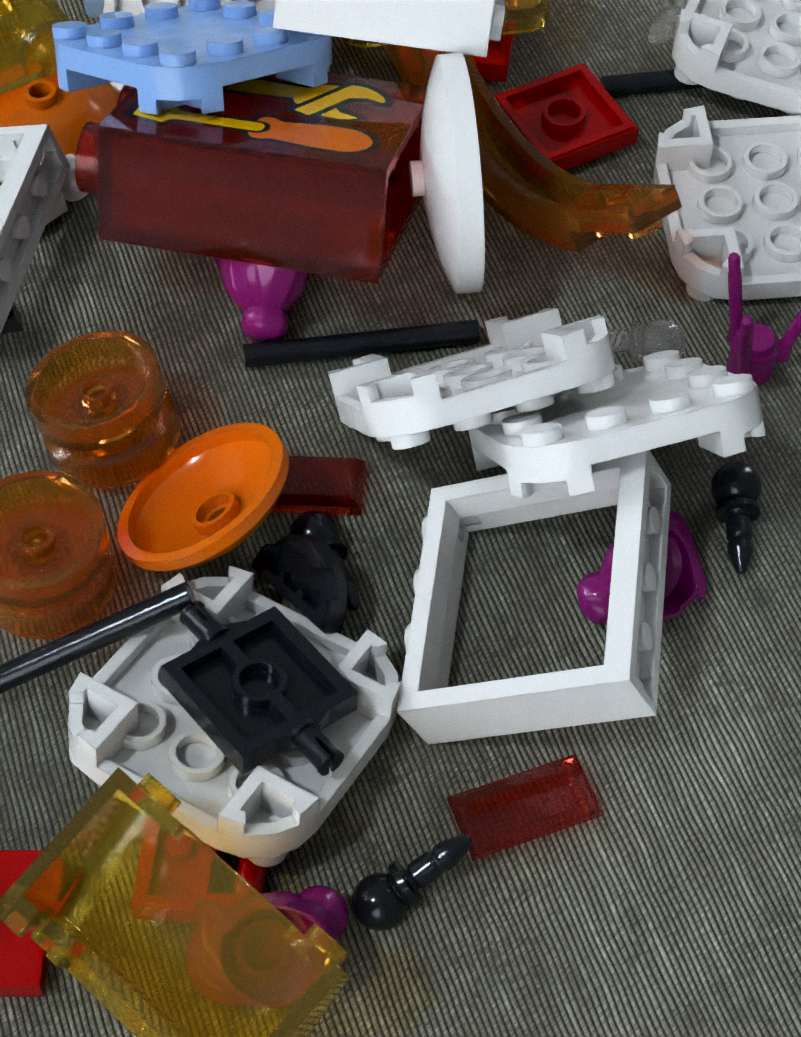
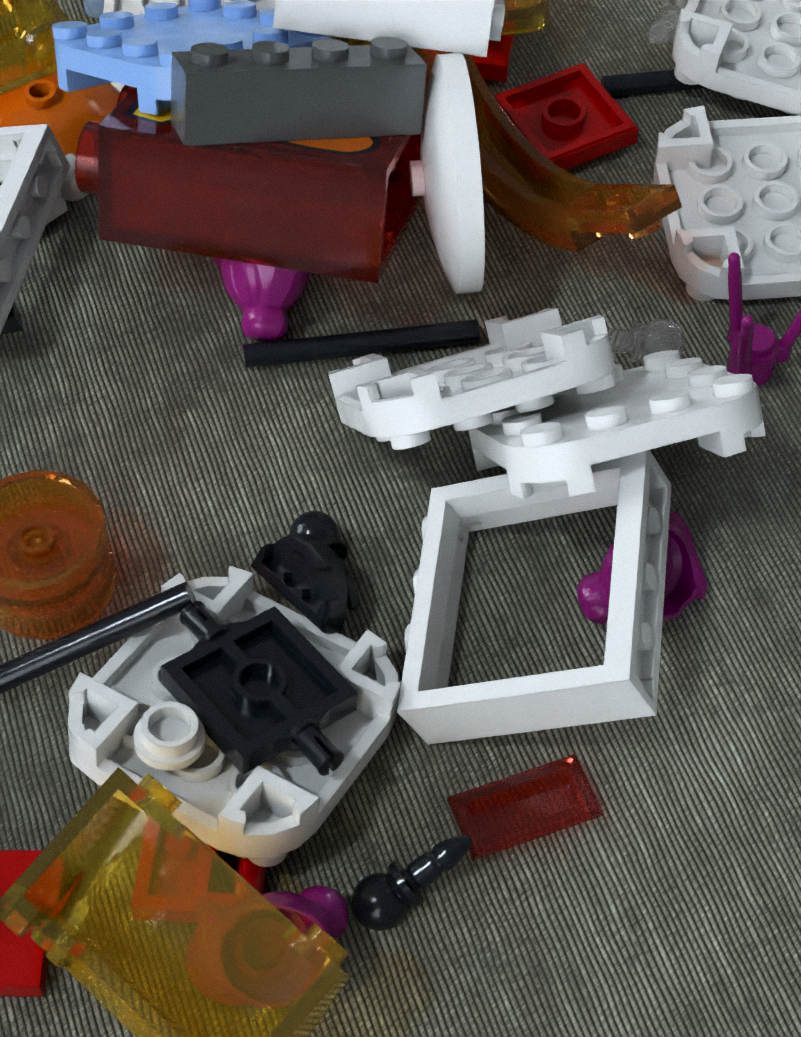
clear orange wheel [25,331,182,488] -> none
orange dish [117,422,289,571] -> none
clear red tile [271,456,366,516] -> none
black bar [711,462,762,574] -> none
none -> white plate [133,701,206,771]
none -> dark grey brick [171,37,427,146]

